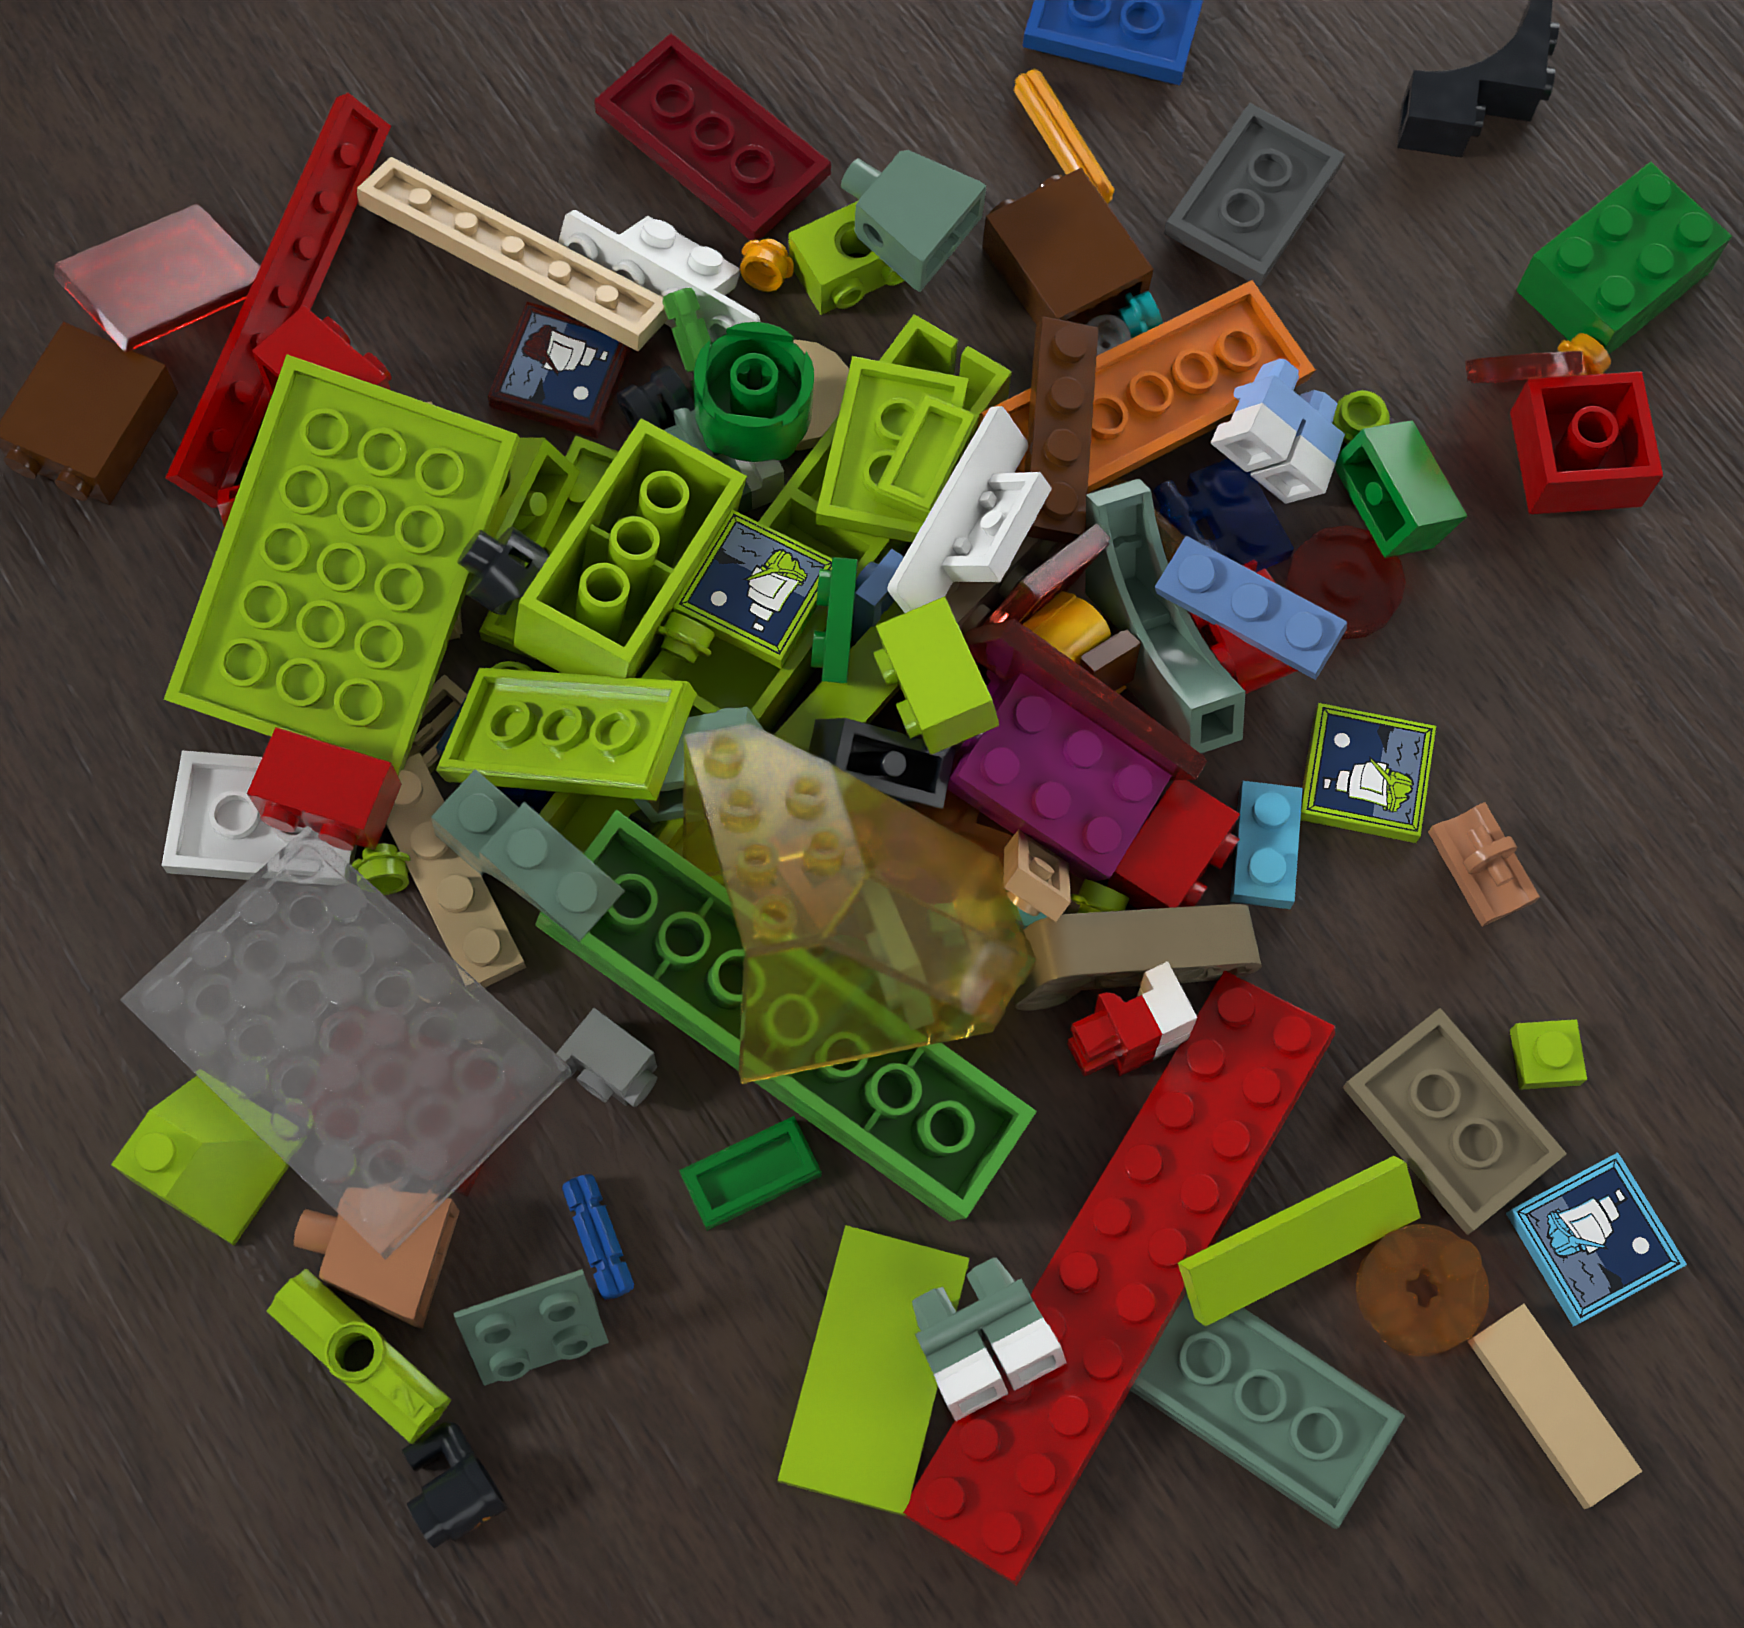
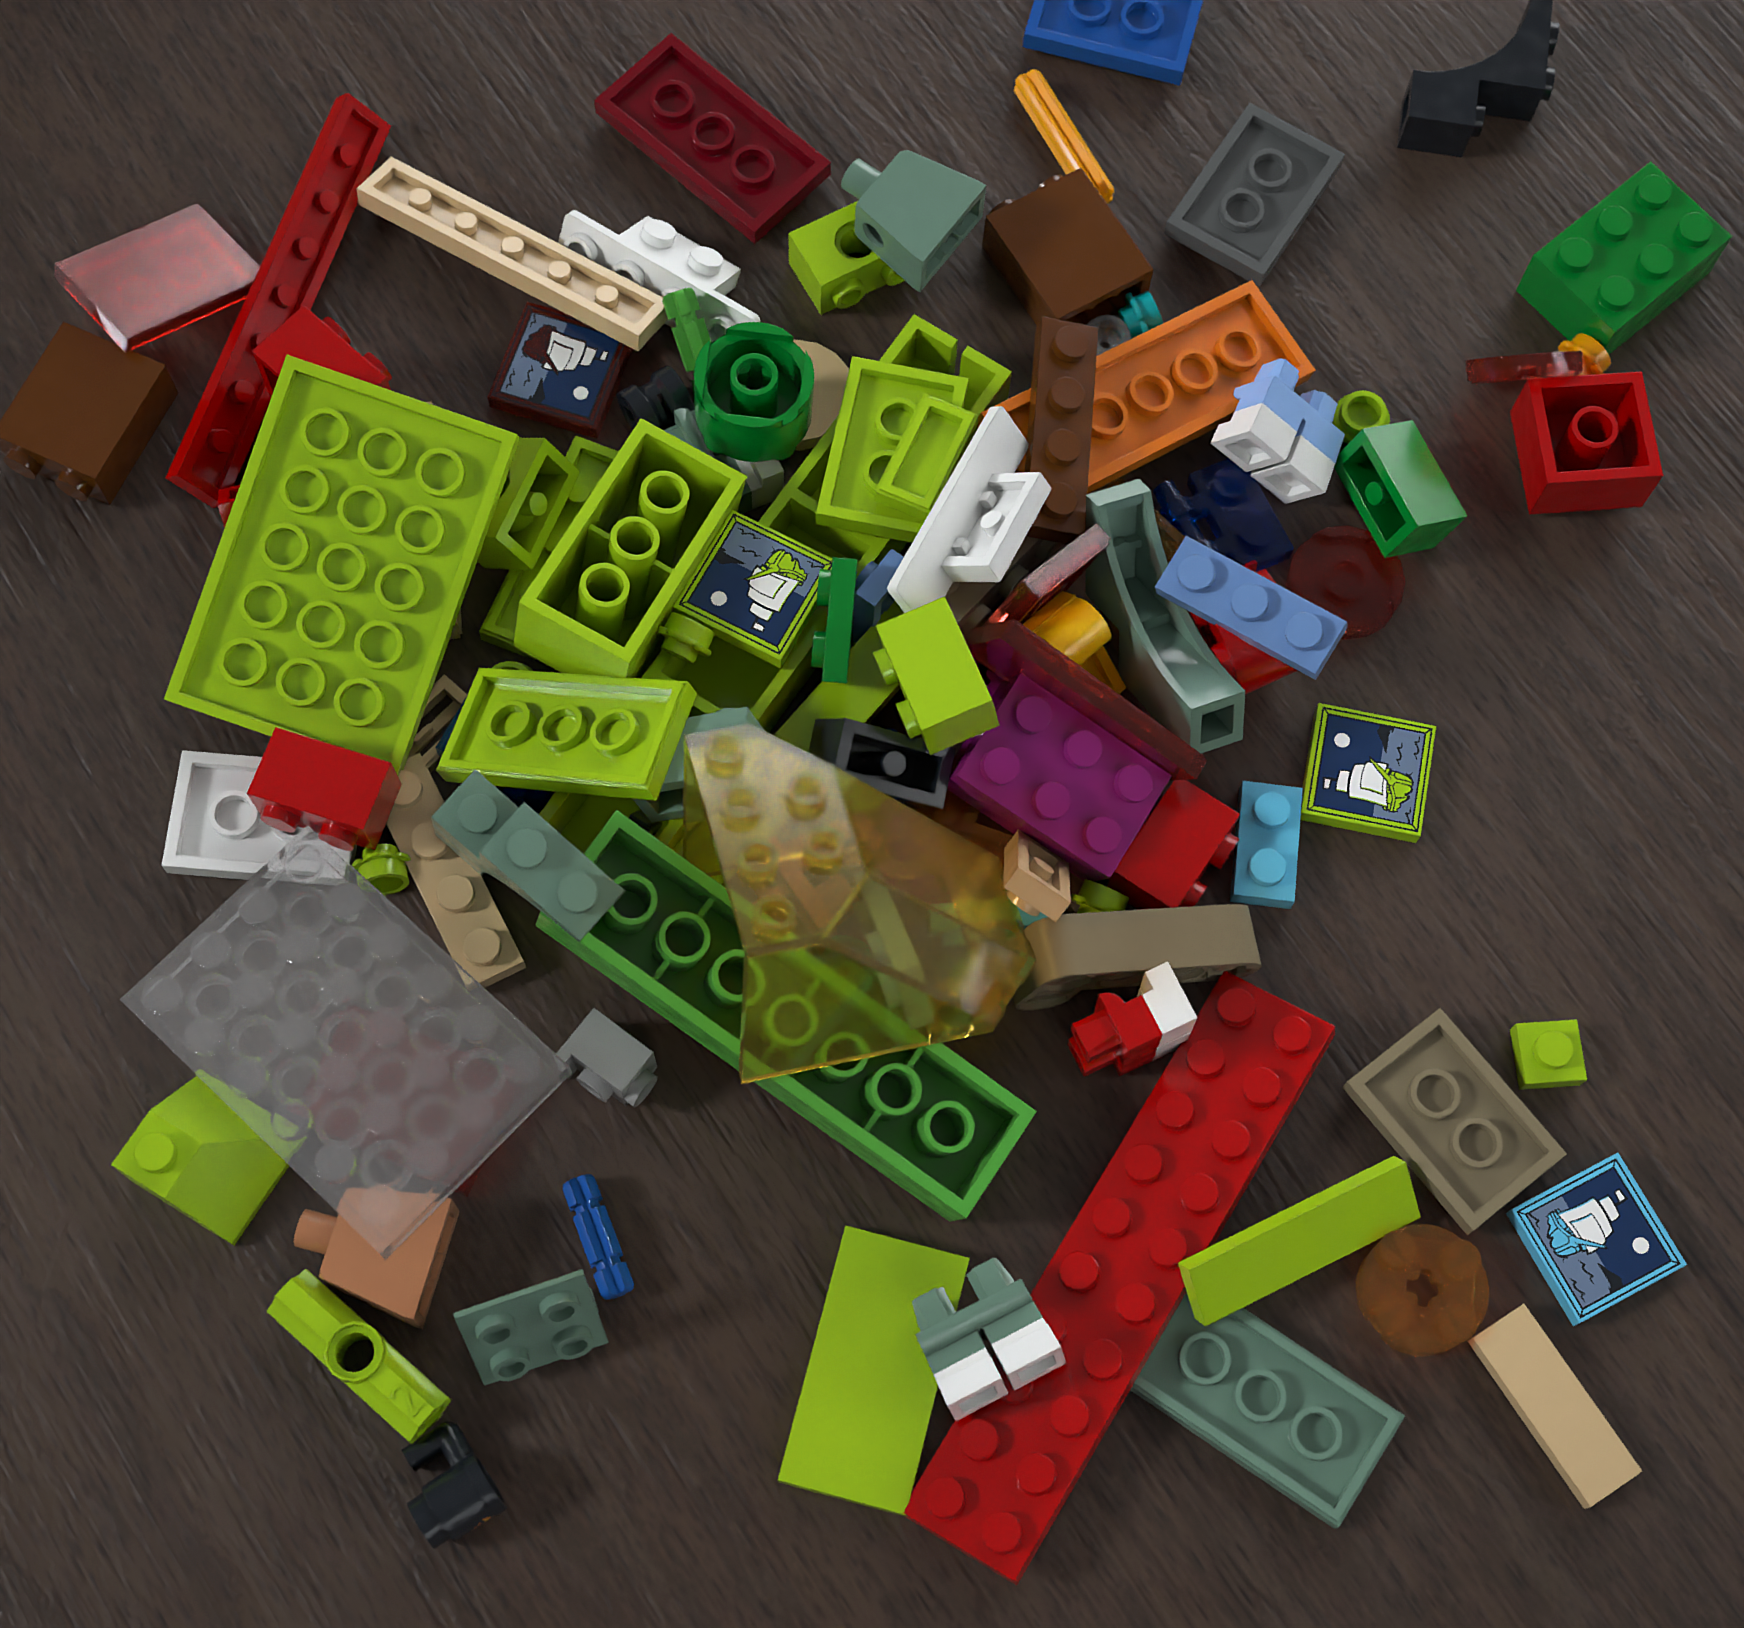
black piece [457,526,549,615] -> none
green tile [679,1116,821,1231] -> none
light orange plate [740,239,794,292] -> none
reddish brown tile [1075,629,1141,708] -> none
nougat hips [1428,802,1540,927] -> none

